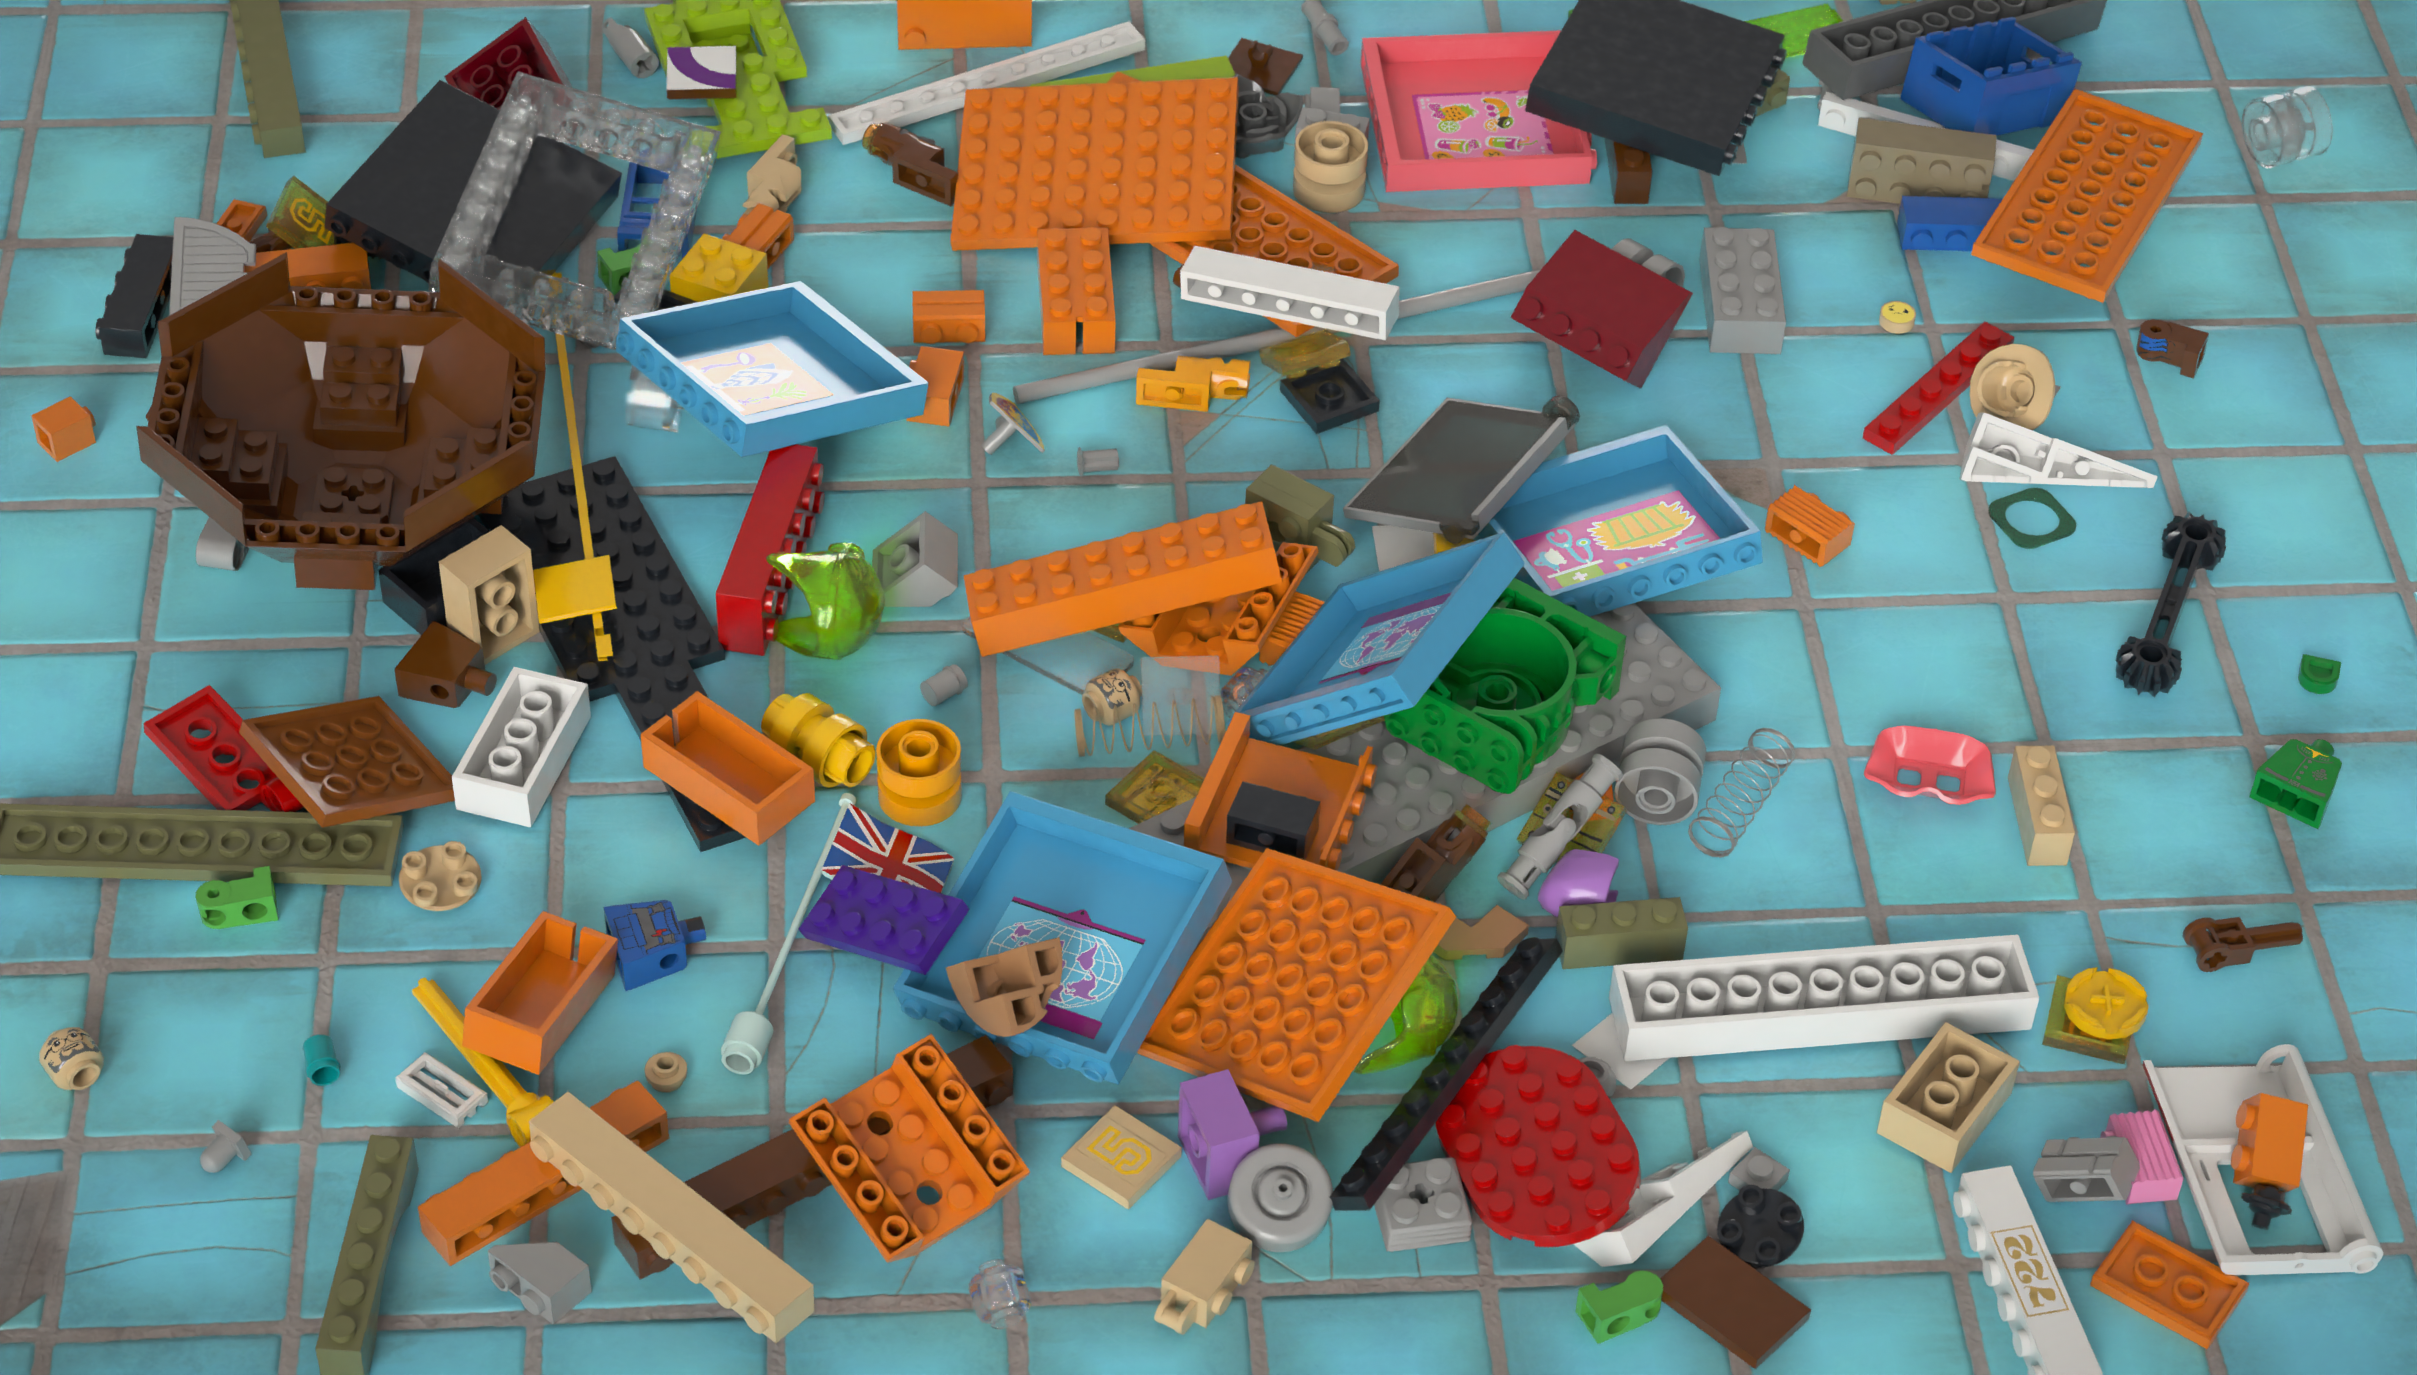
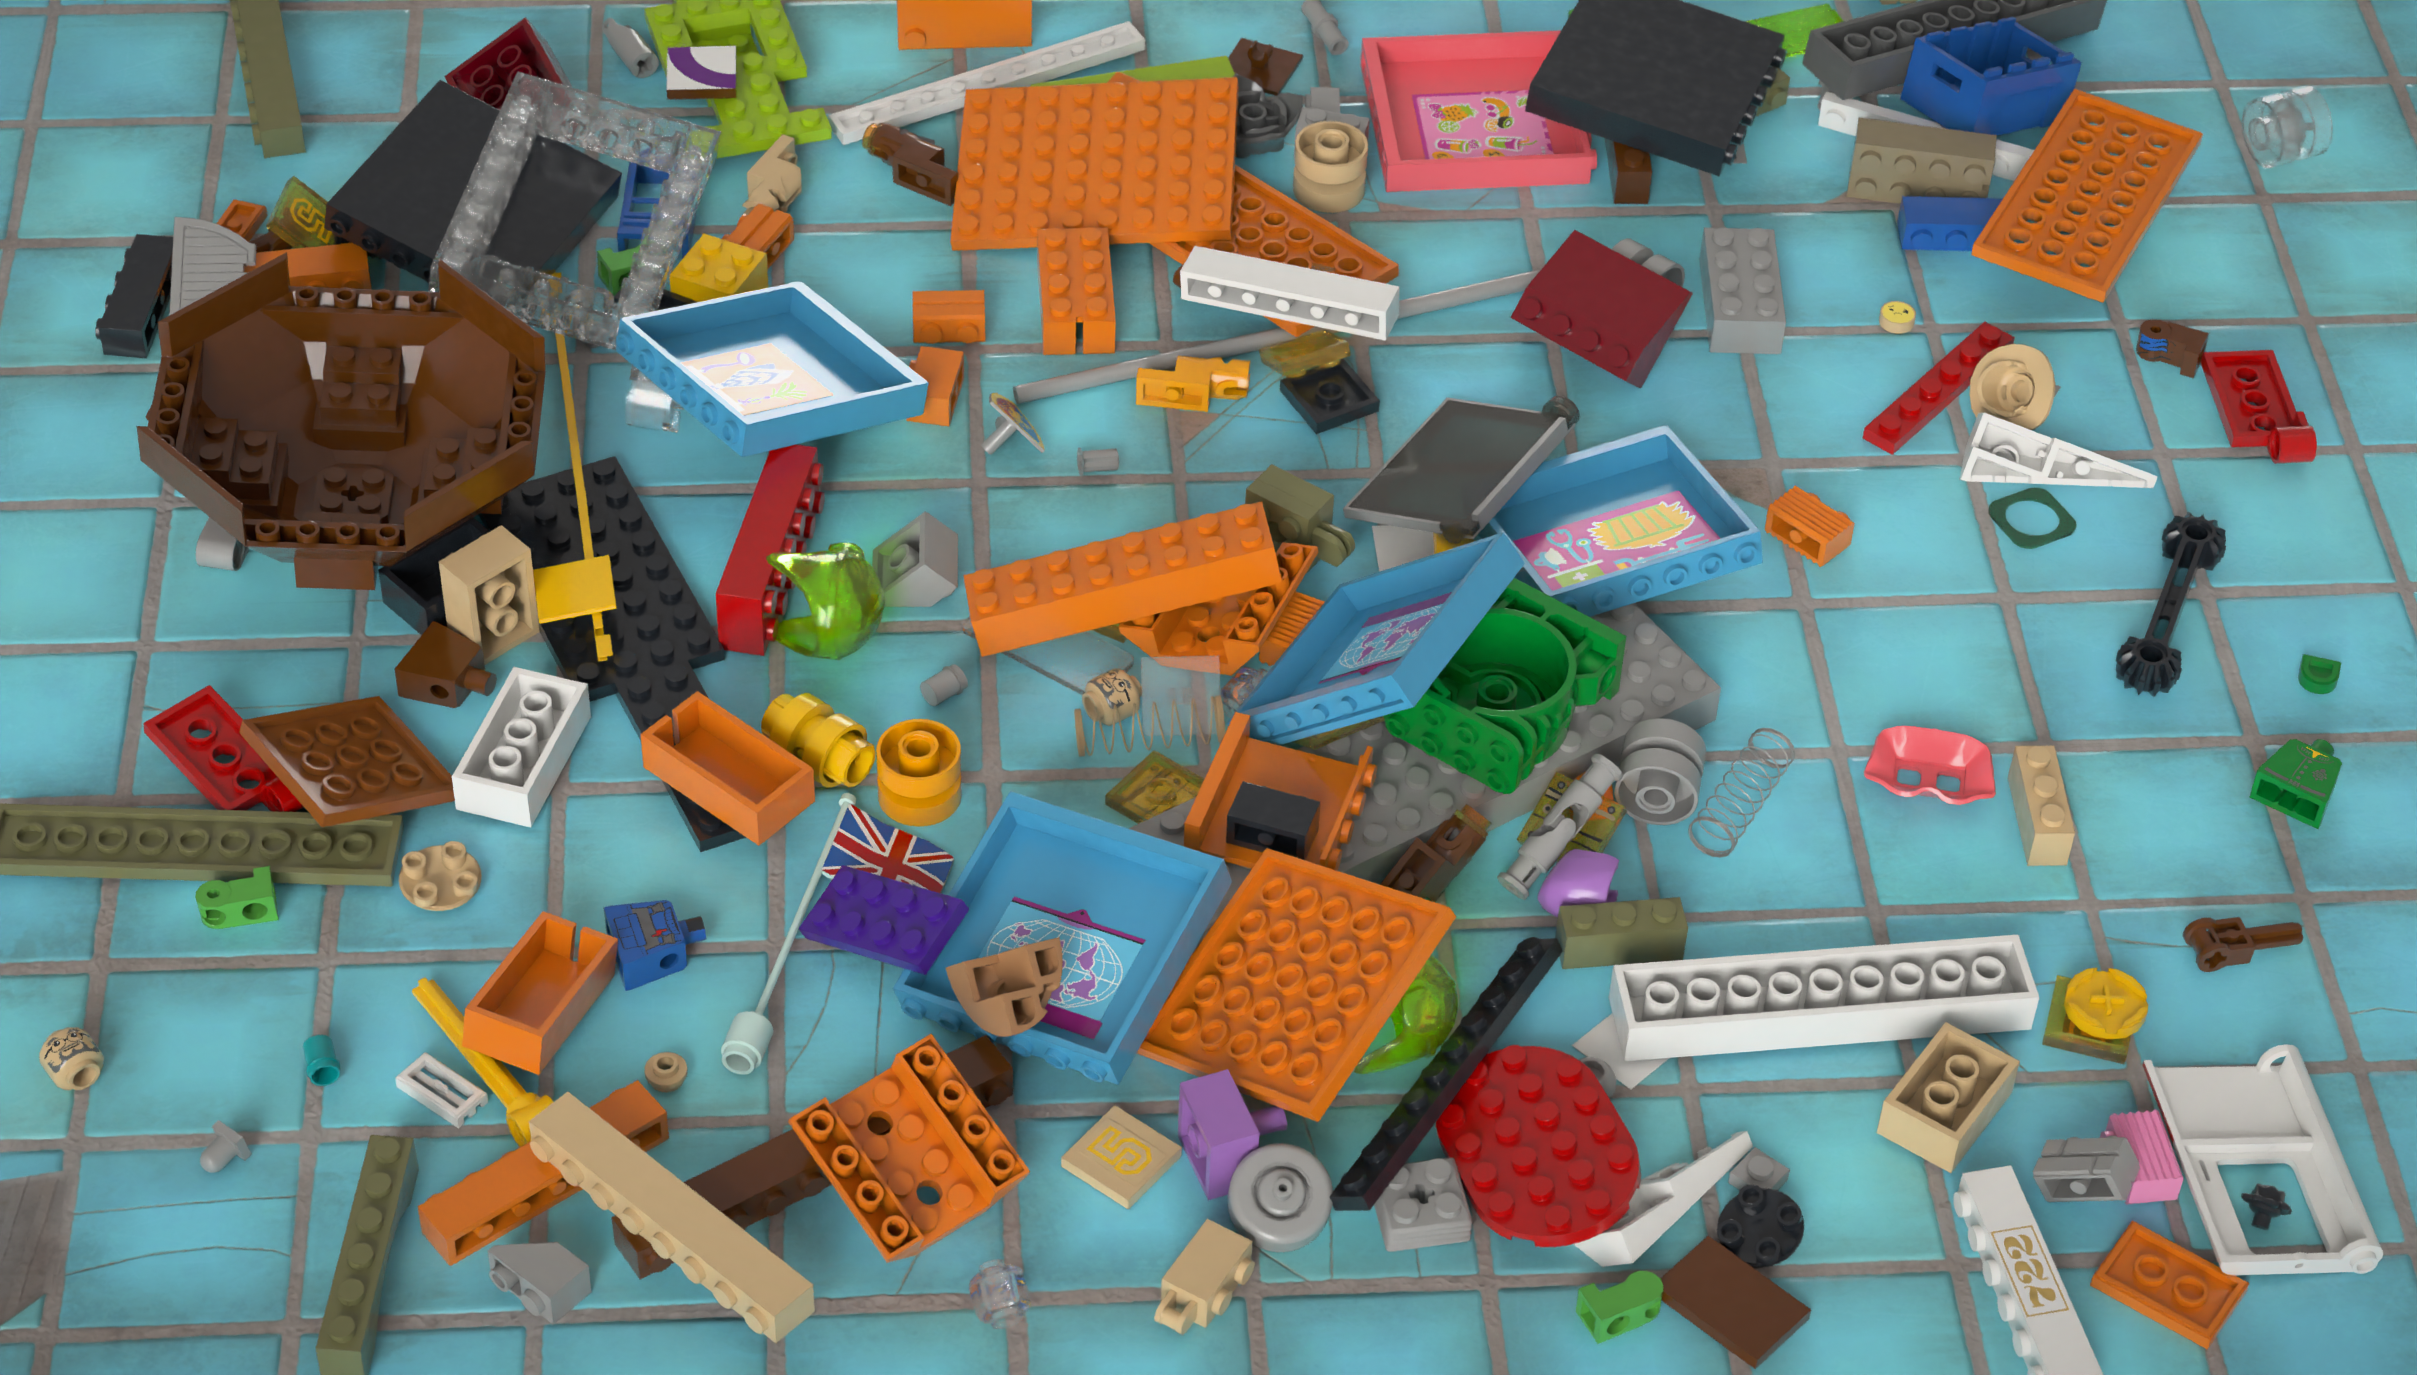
orange brick [31,396,96,462] -> none
medium nougat tile [1433,905,1529,960] -> none
orange brick [2231,1093,2308,1193] -> none
none -> red hinge [2201,350,2317,464]

